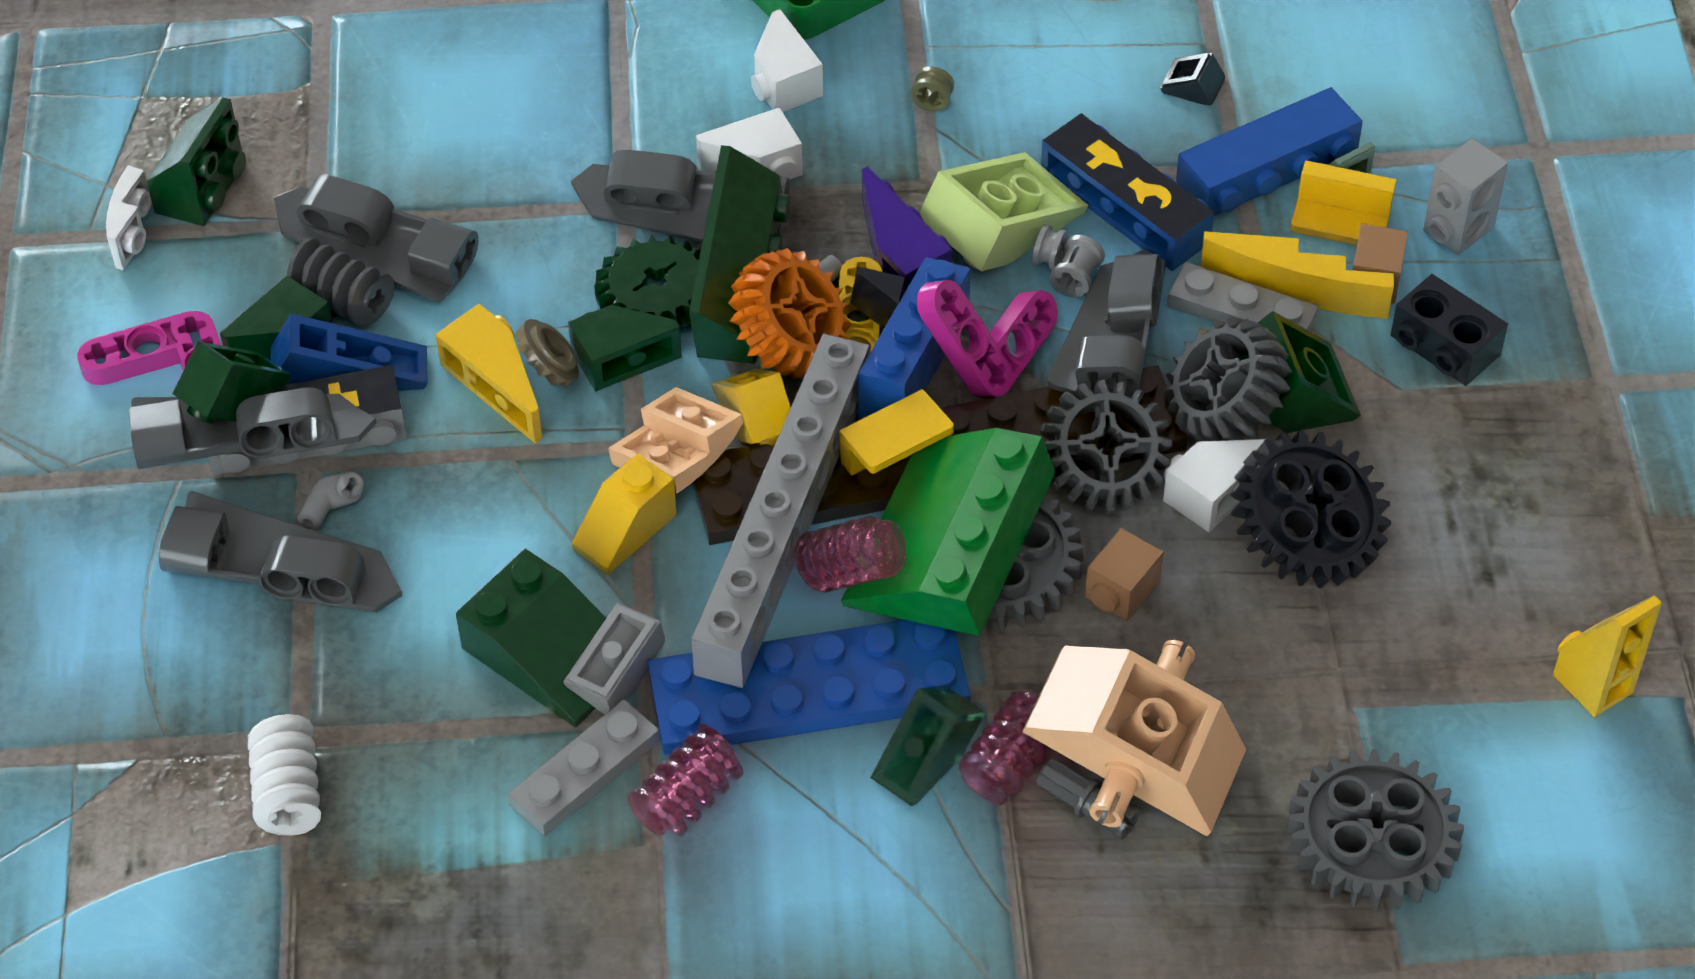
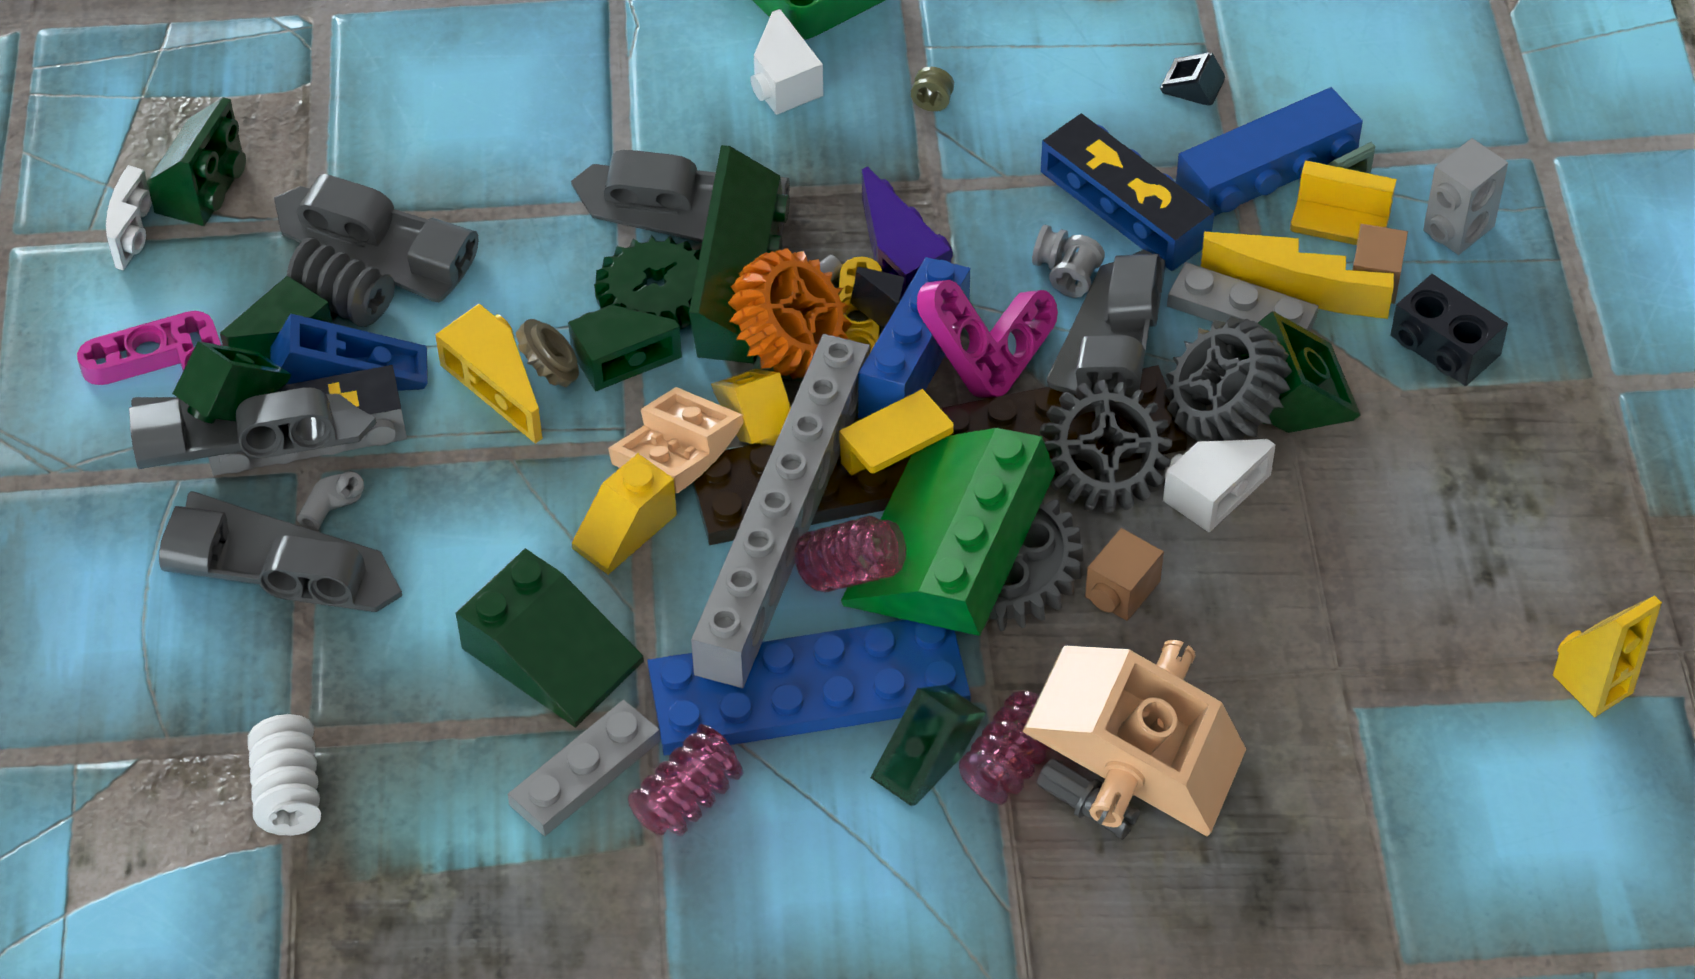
light grey slope [563,603,665,714] -> none
white slope [696,107,803,180] -> none
yellowish green slope [919,152,1088,271] -> none
black gear [1230,430,1391,588] -> none
dark grey gear [1286,749,1464,911] -> none

